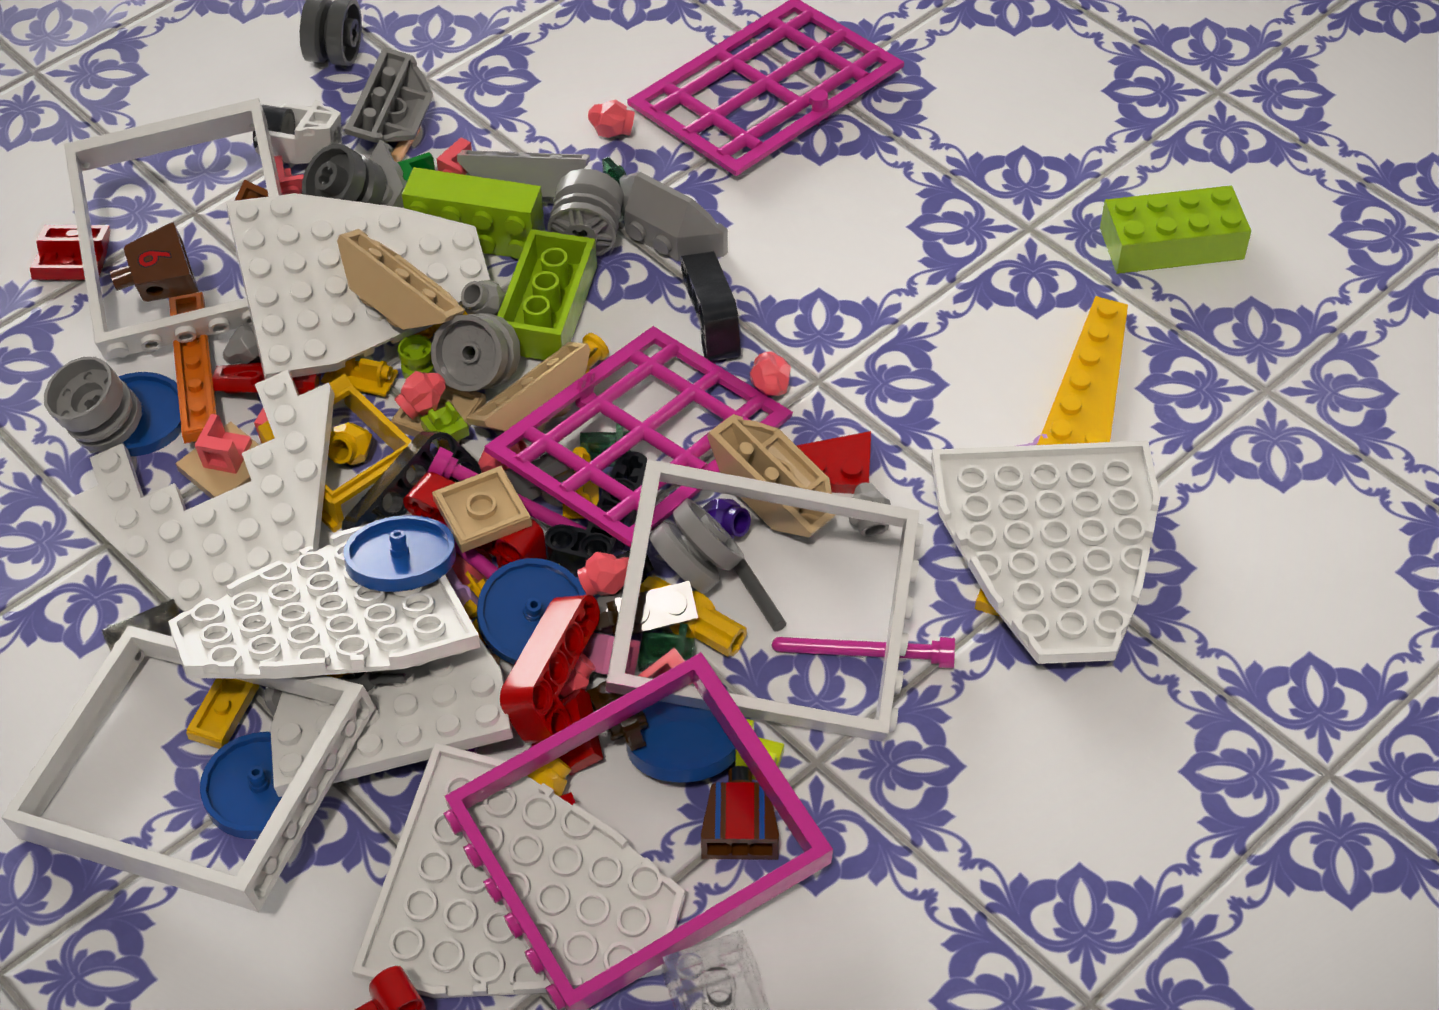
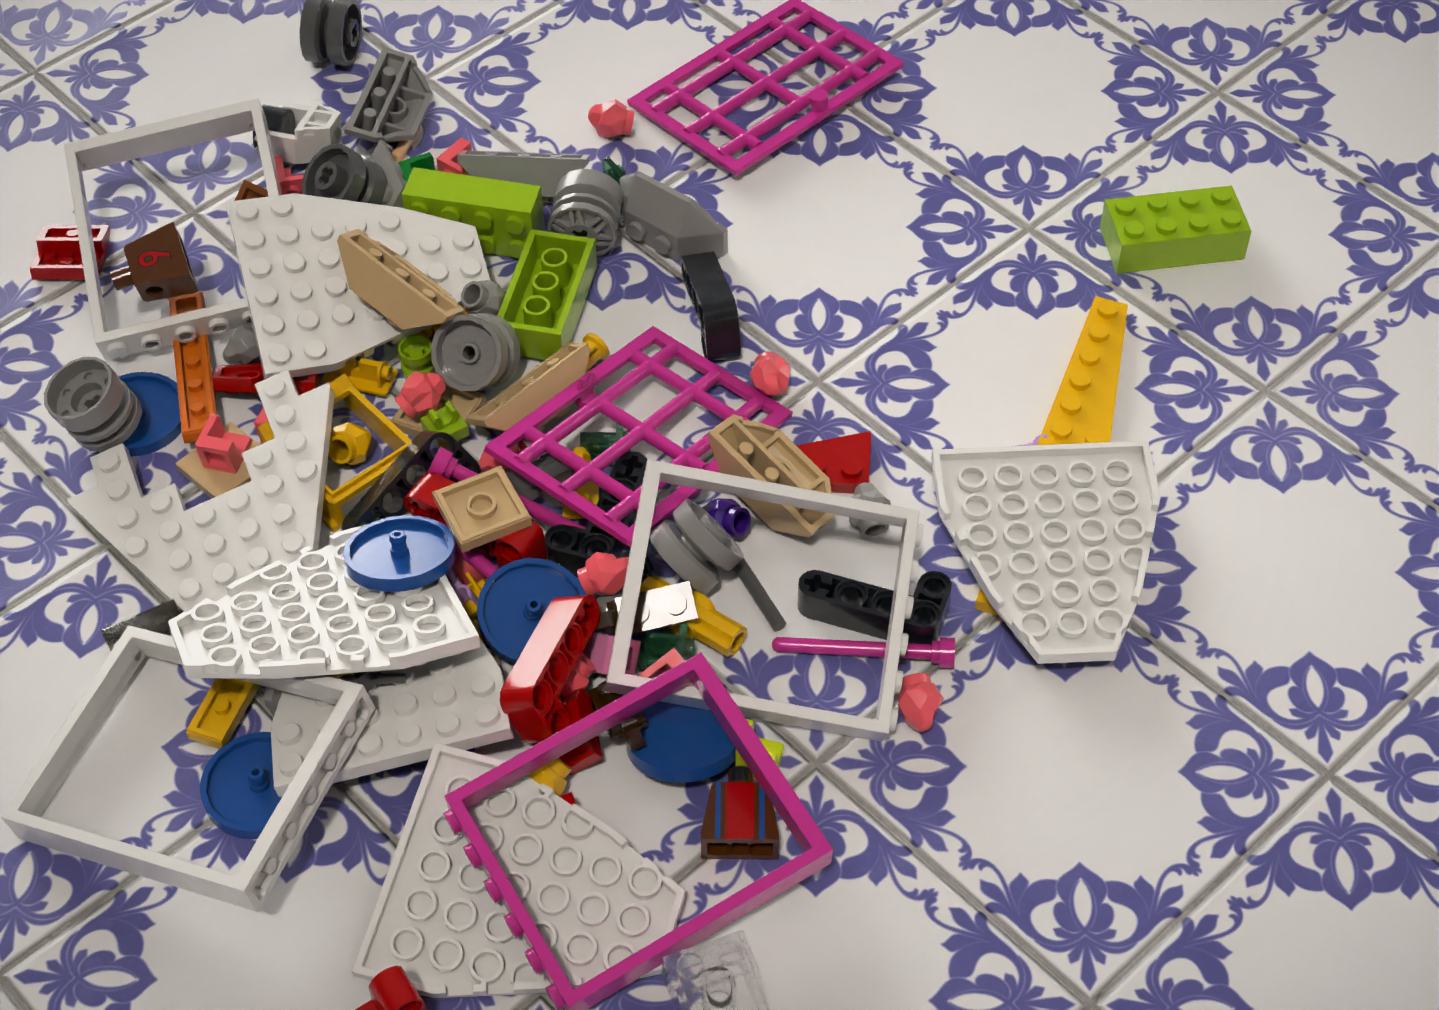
none -> black beam [797,570,952,644]
none -> coral rock [898,673,944,732]

